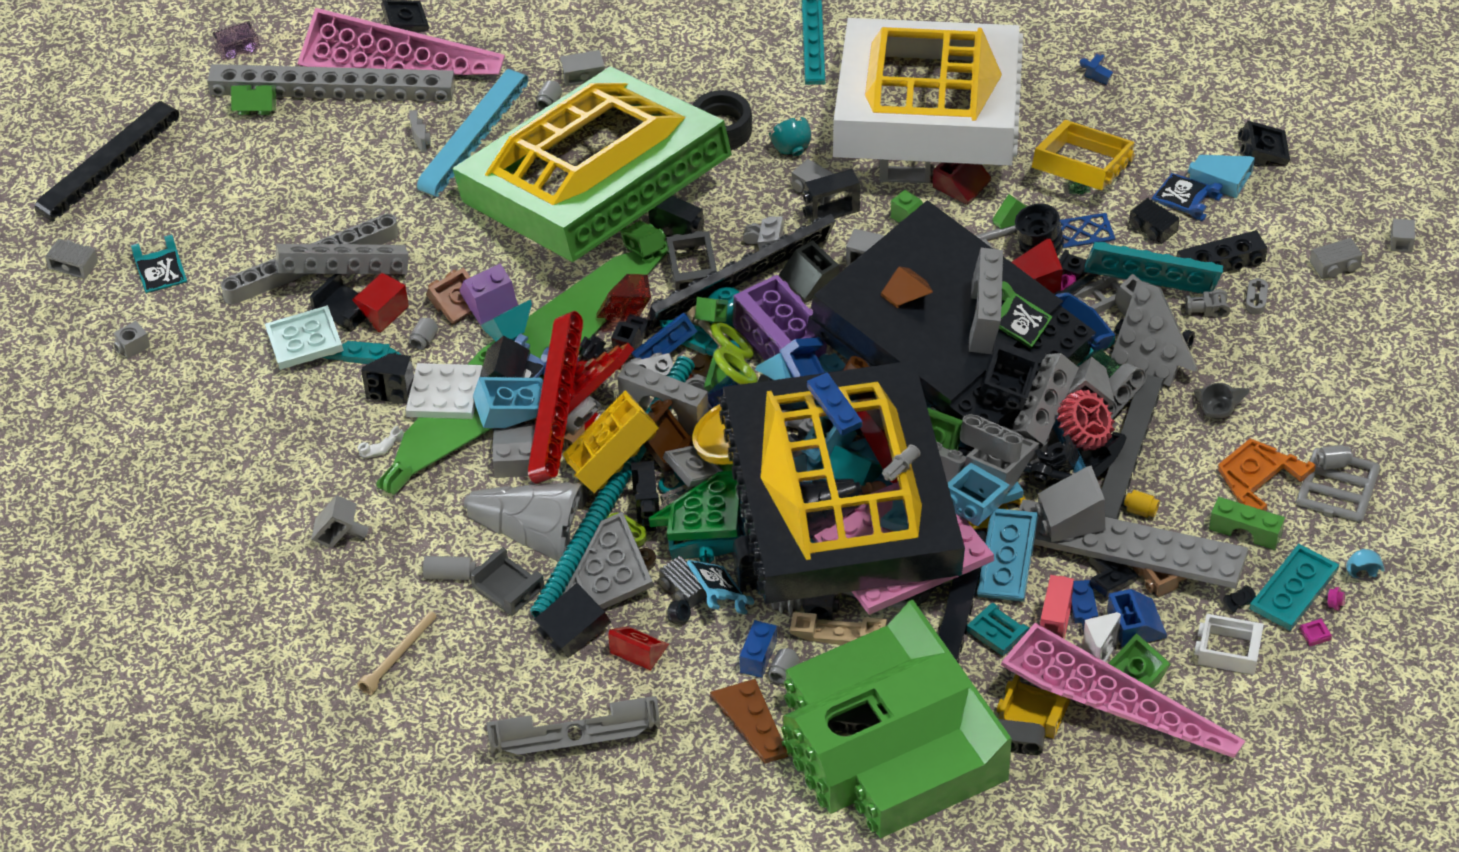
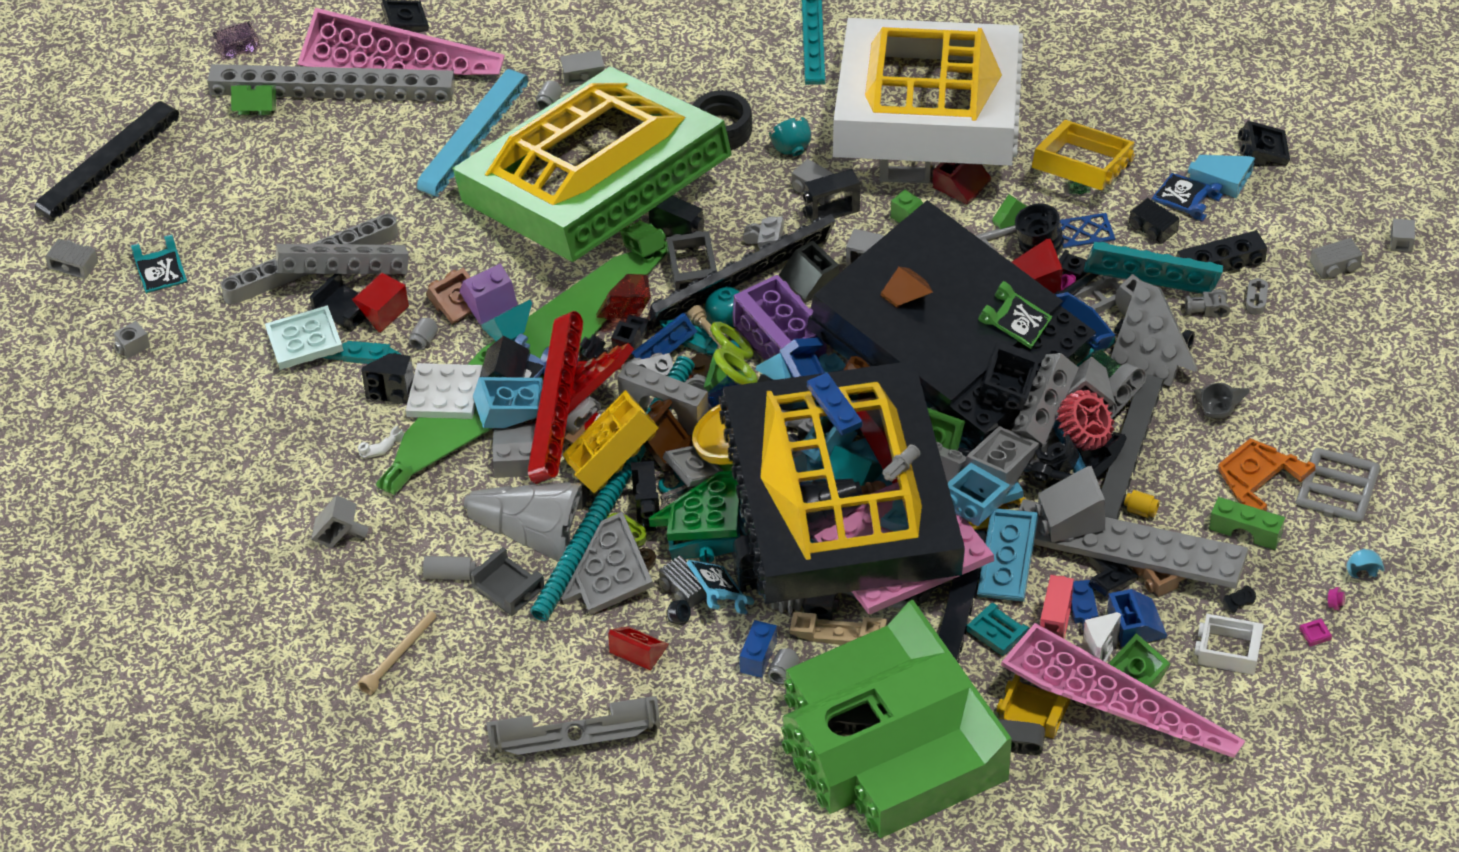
light grey slope [409,110,431,153] -> none
black brick [534,583,611,658] -> none
bright green slope [695,297,728,322] -> none
dark orange wing [710,679,788,764] -> none
light grey beam [960,414,1023,463] -> none
light grey arch [969,248,1003,354] -> none
blue piece [1079,53,1113,85] -> none
teal plate [1250,543,1339,631] -> none
light grey brick [1316,445,1352,470] -> none

